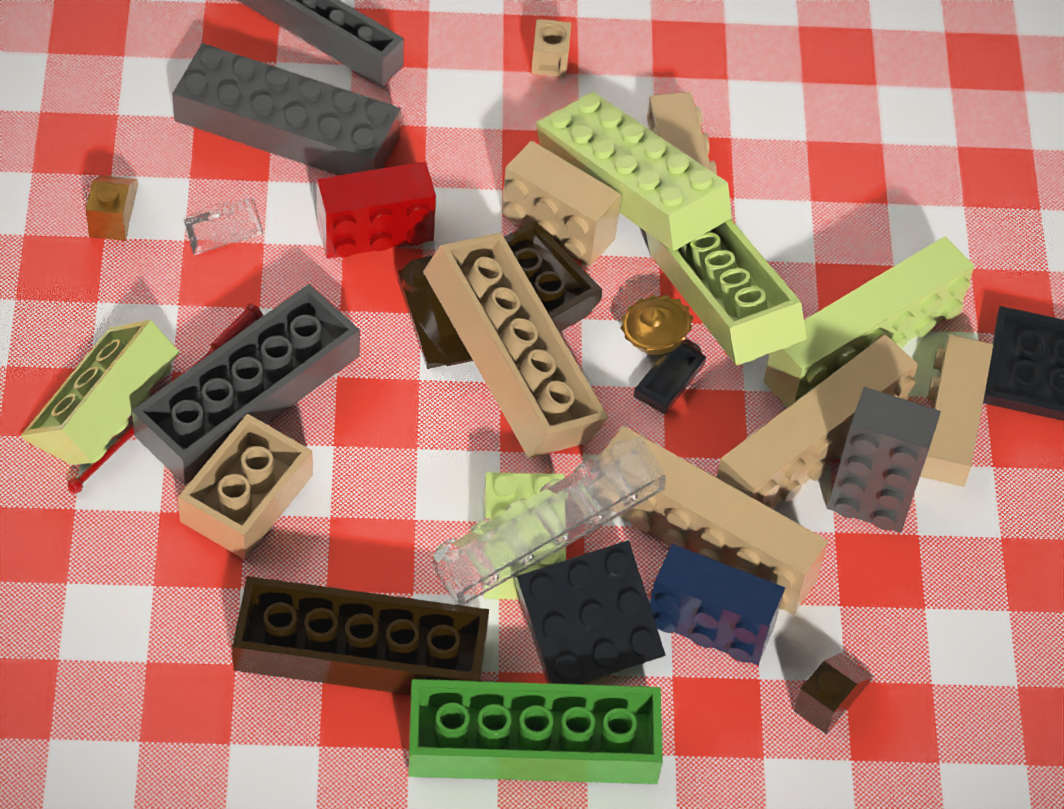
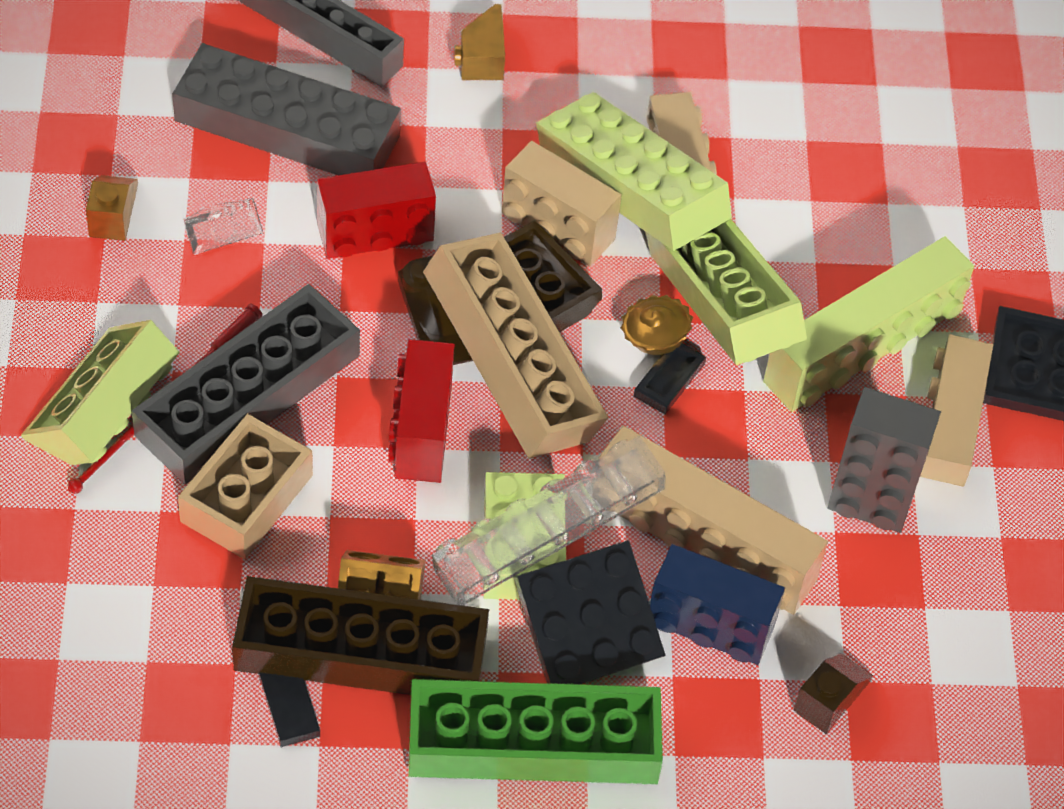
tan brick [531,19,572,77] -> none
tan brick [717,335,918,510] -> none
none -> black tile [259,672,321,748]
none -> pearl gold brick [338,550,426,600]
none -> red brick [388,339,455,483]
none -> pearl gold slope [454,4,505,80]

